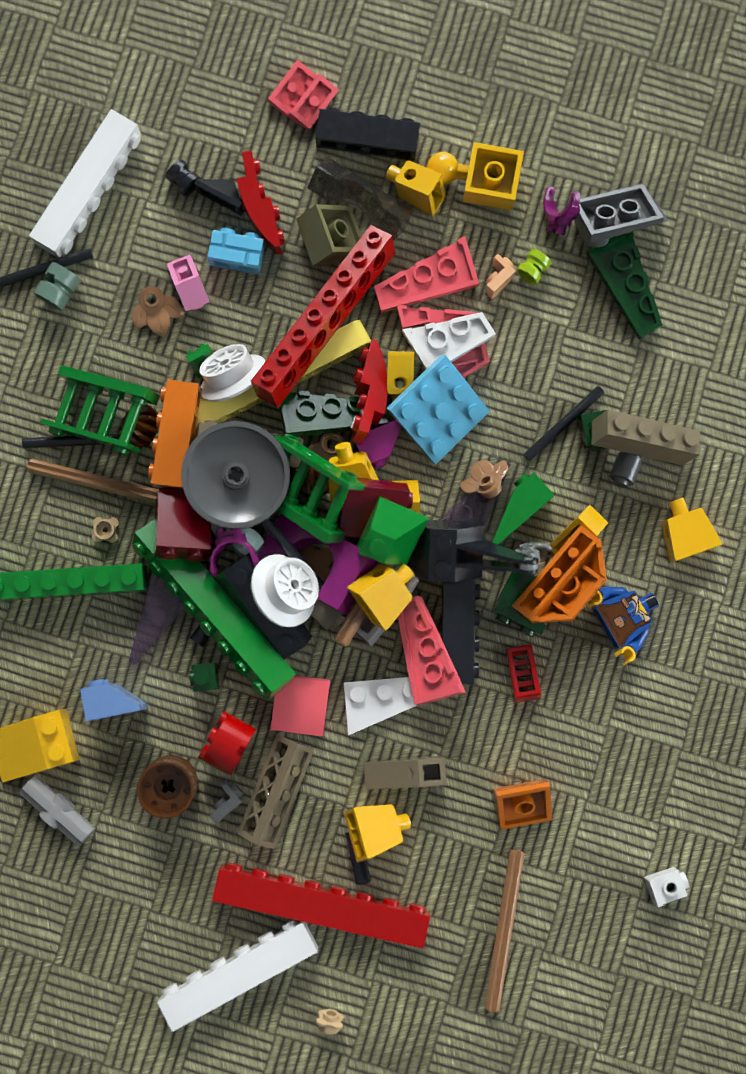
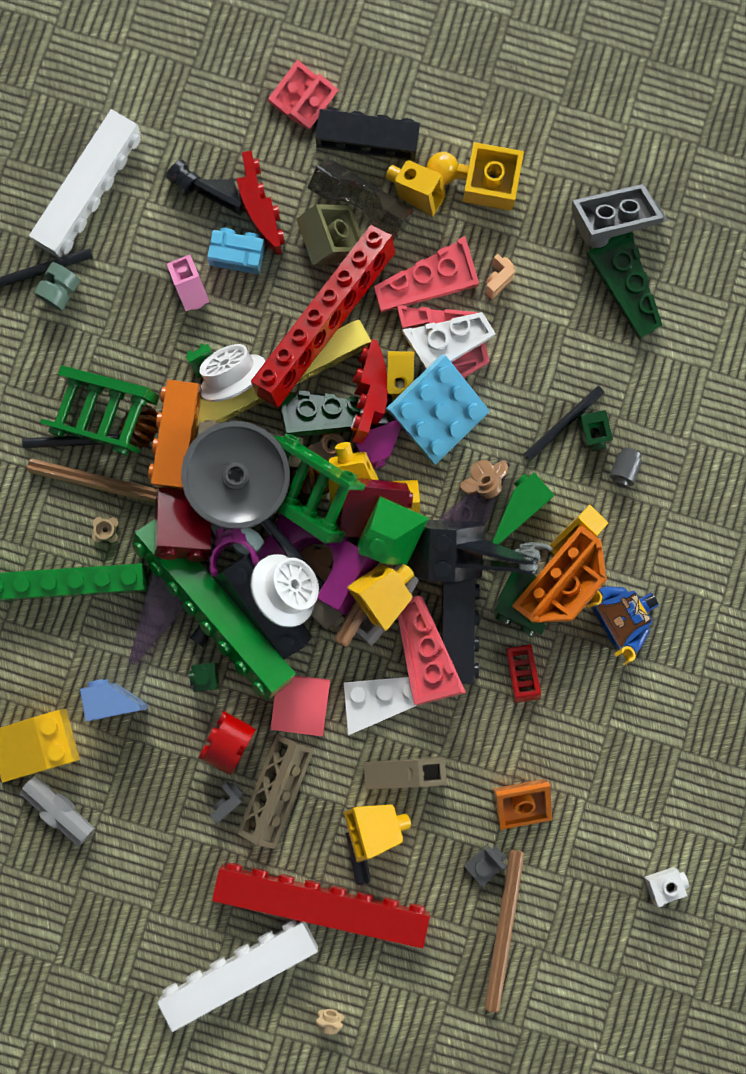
medium nougat plate [132,286,184,337] -> none
reddish brown wheel [137,755,199,819] -> none
lime wheel [516,249,552,285] -> none
magenta helmet [543,186,581,236] -> none
dark tan brick [592,410,700,465] -> none
yellow torso [662,498,723,563] -> none
none -> dark grey bracket [464,844,507,887]

